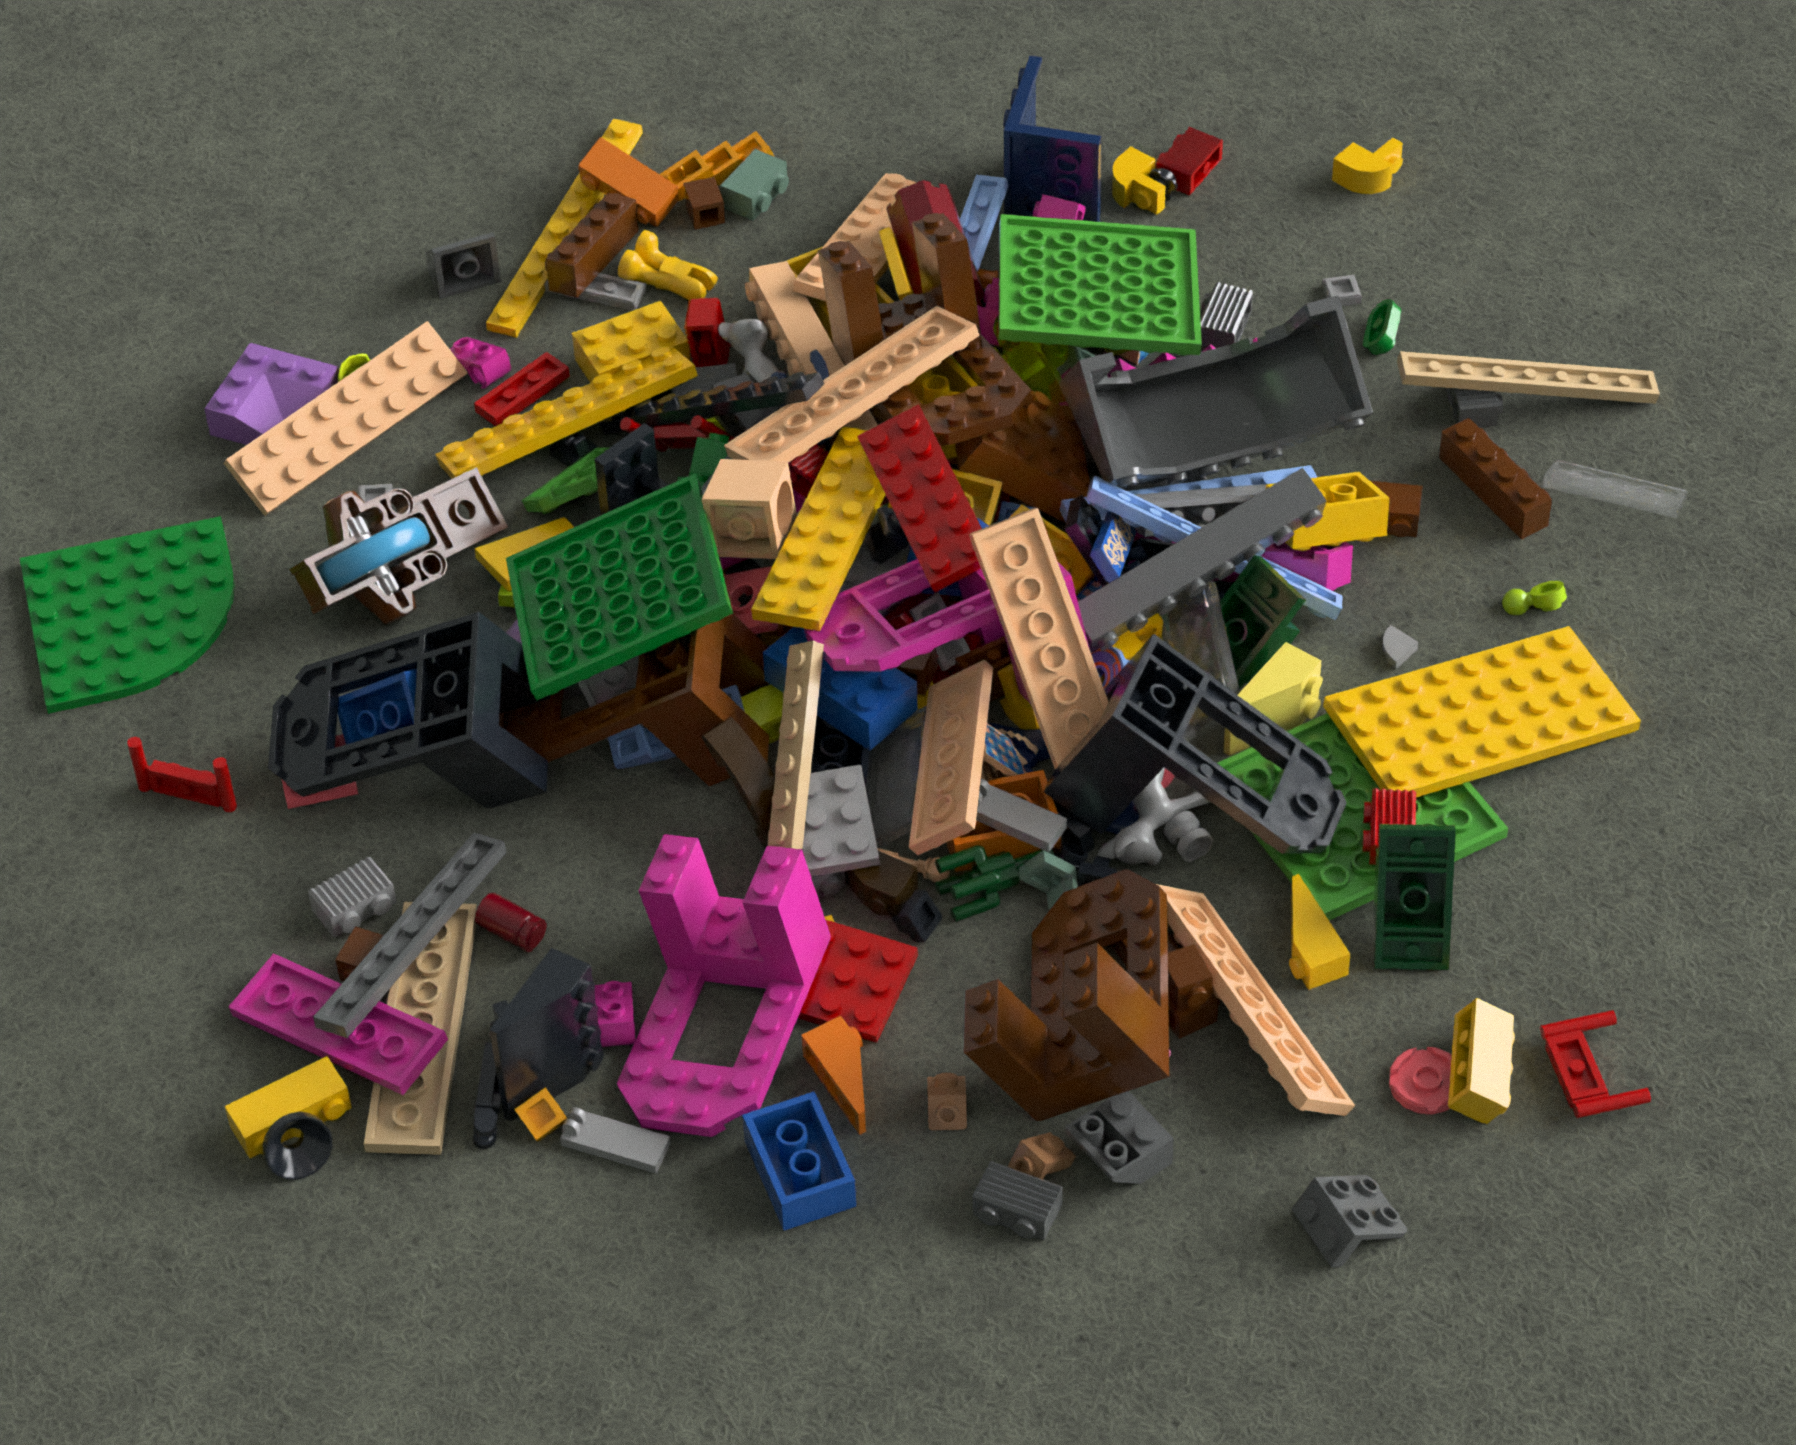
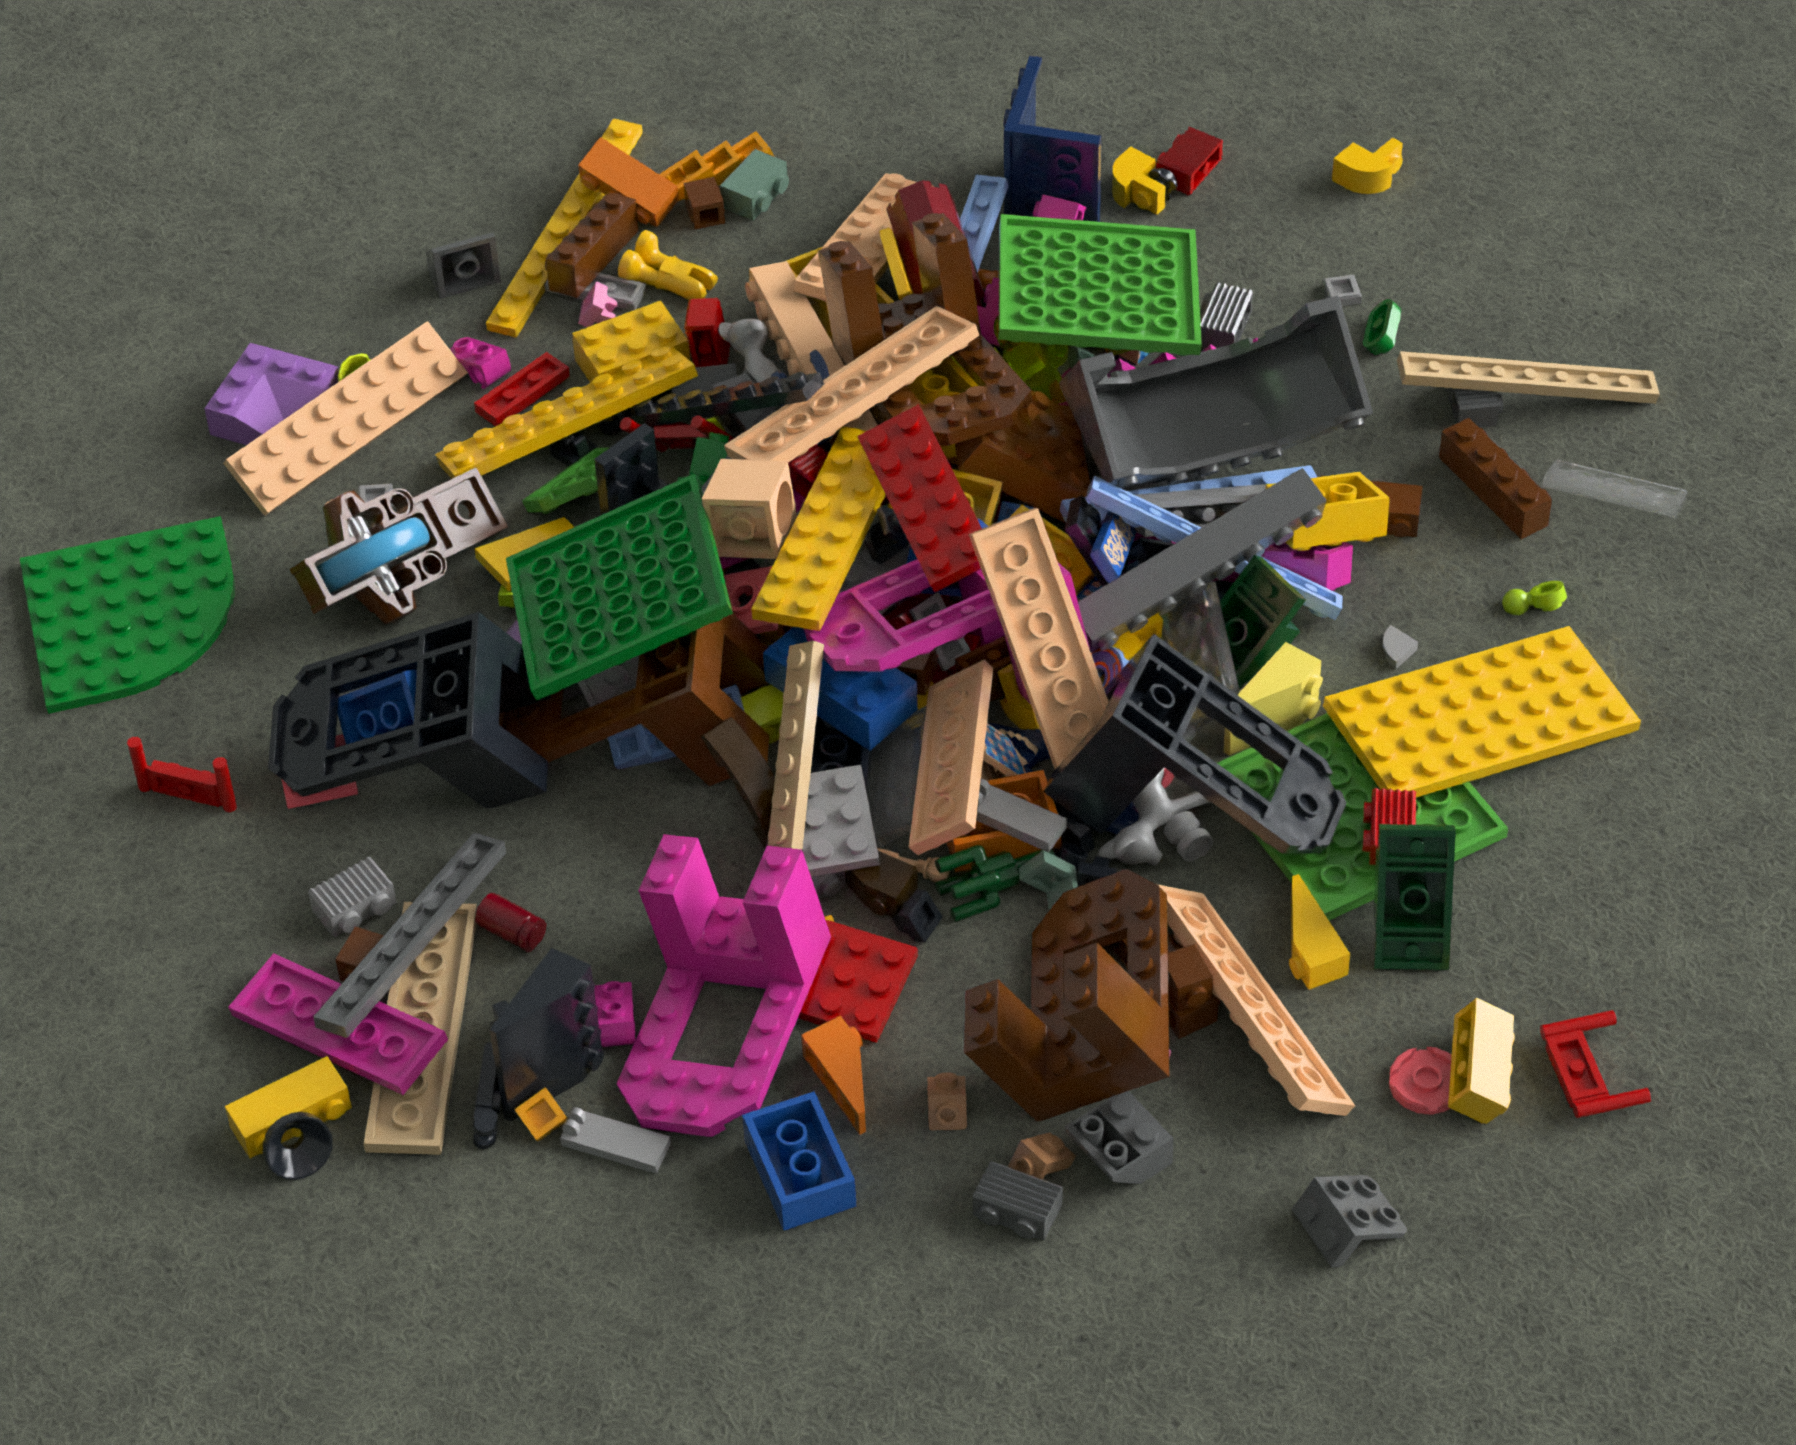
none -> bright pink tile [578,282,617,327]

